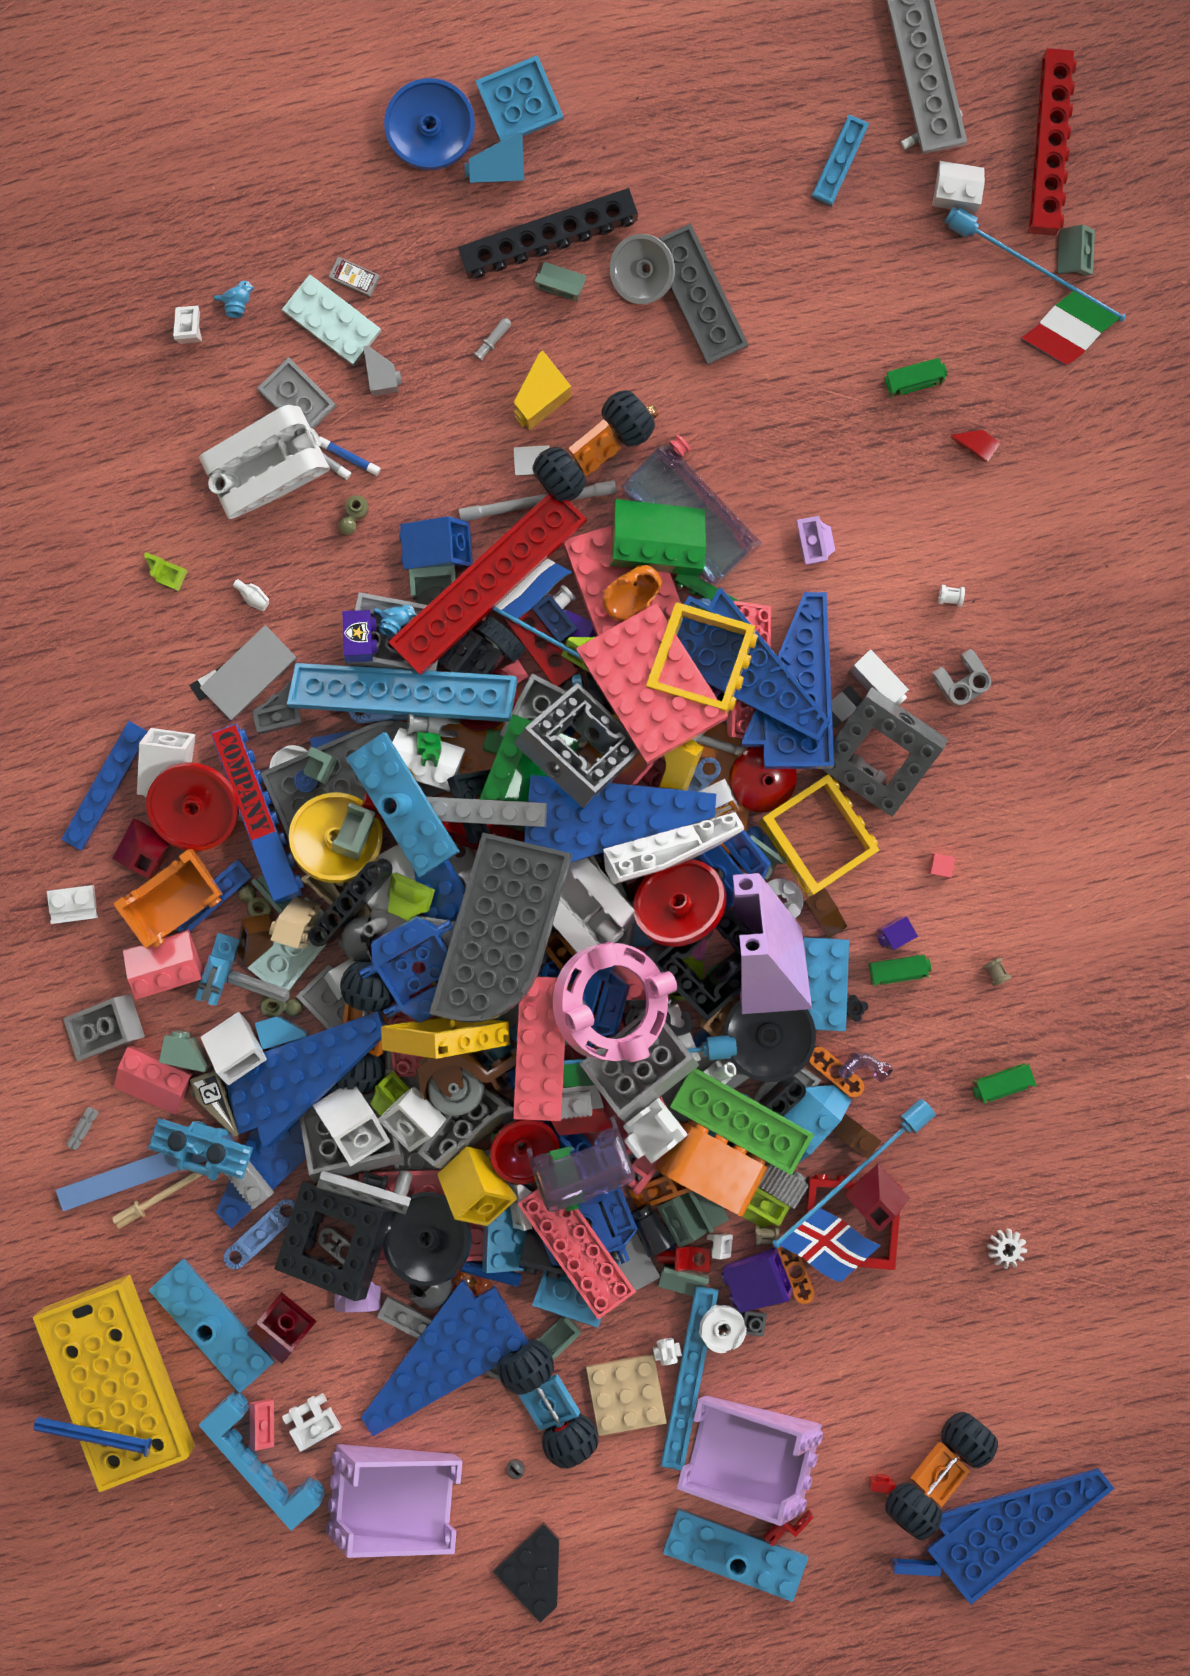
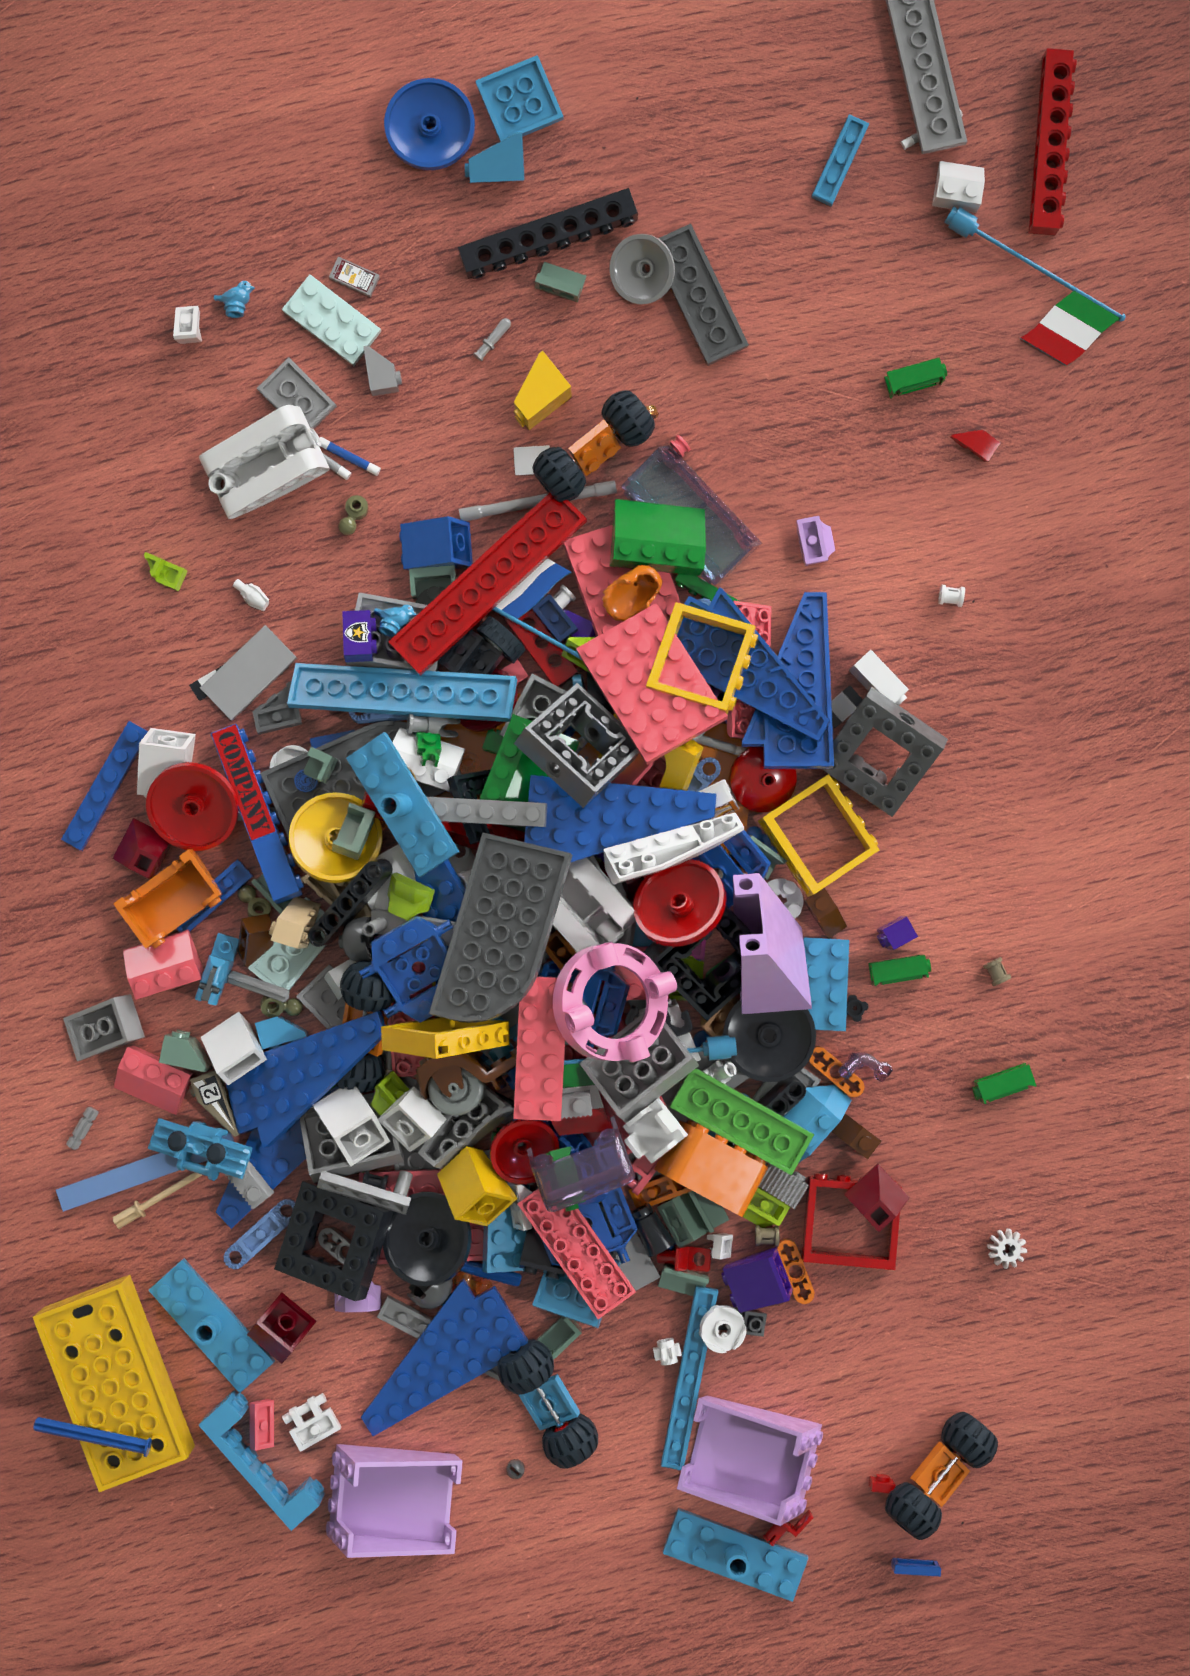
white plate [47,885,98,924] -> none
black plate [493,1522,559,1623] -> none
tan plate [586,1353,667,1436] -> none
flag [772,1098,936,1282] -> none
blue wing [926,1468,1115,1604] -> none
coral piece [929,853,955,878] -> none
light grey piece [931,649,991,707] -> none
sand green panel [1057,224,1095,276] -> none

